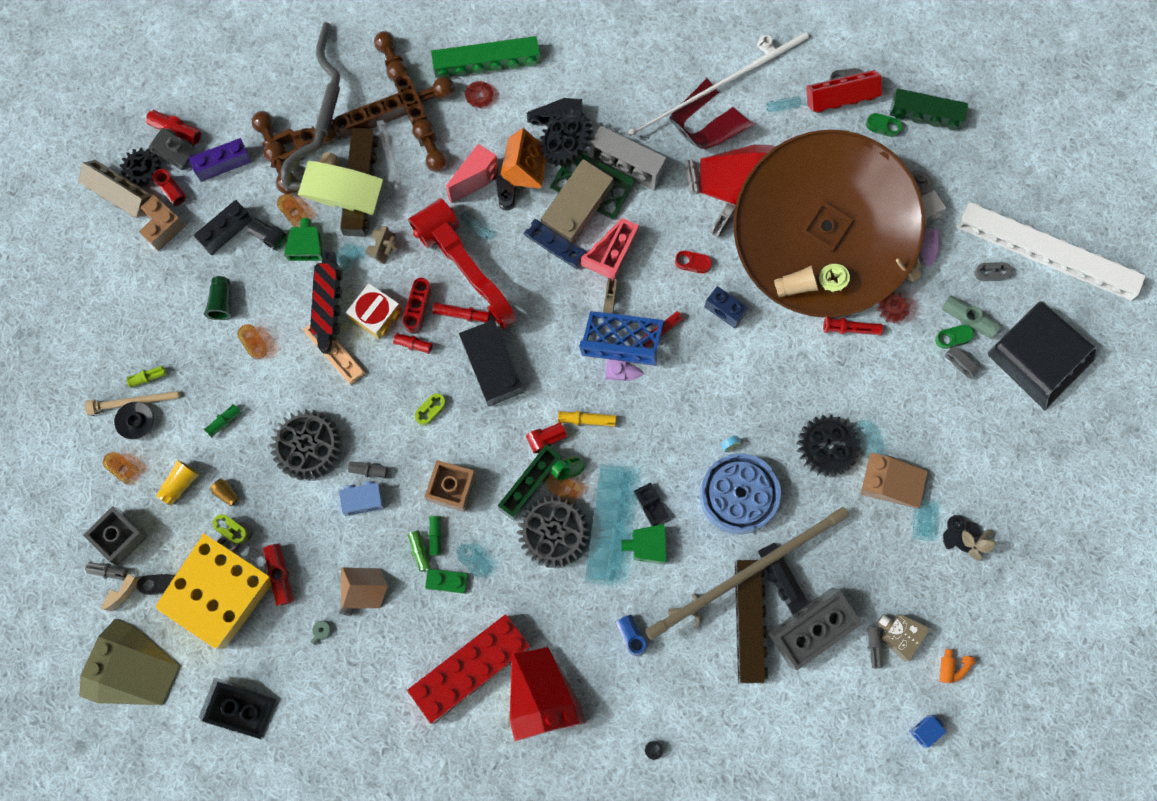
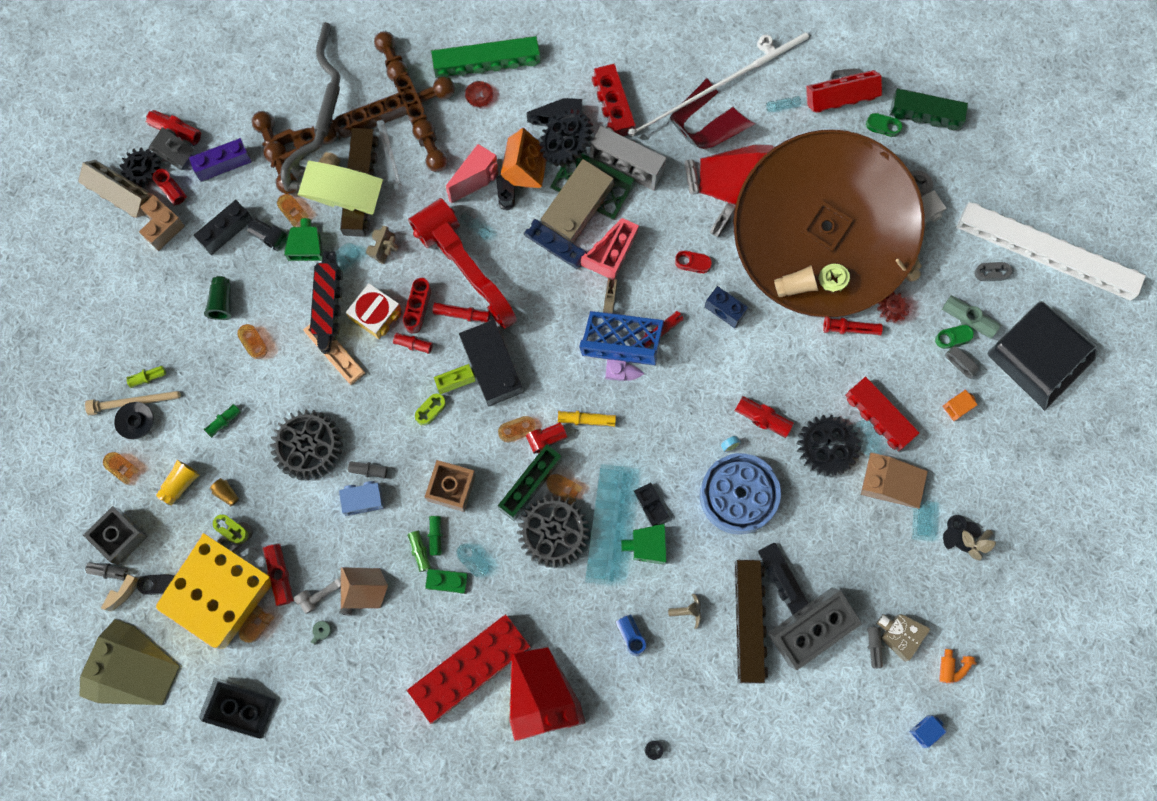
green piece [551,456,586,481] -> none
dark tan piece [645,507,849,640] -> none
lavender plate [920,229,939,266] -> none
none -> clear orange plate [239,605,274,643]
none -> light grey brick [293,577,341,614]
none -> lime plate [433,364,476,395]
none -> clear orange plate [498,416,536,443]
none -> red brick [591,63,635,136]
none -> red piece [734,396,794,438]
none -> red brick [845,376,919,452]
none -> orange brick [942,390,977,421]

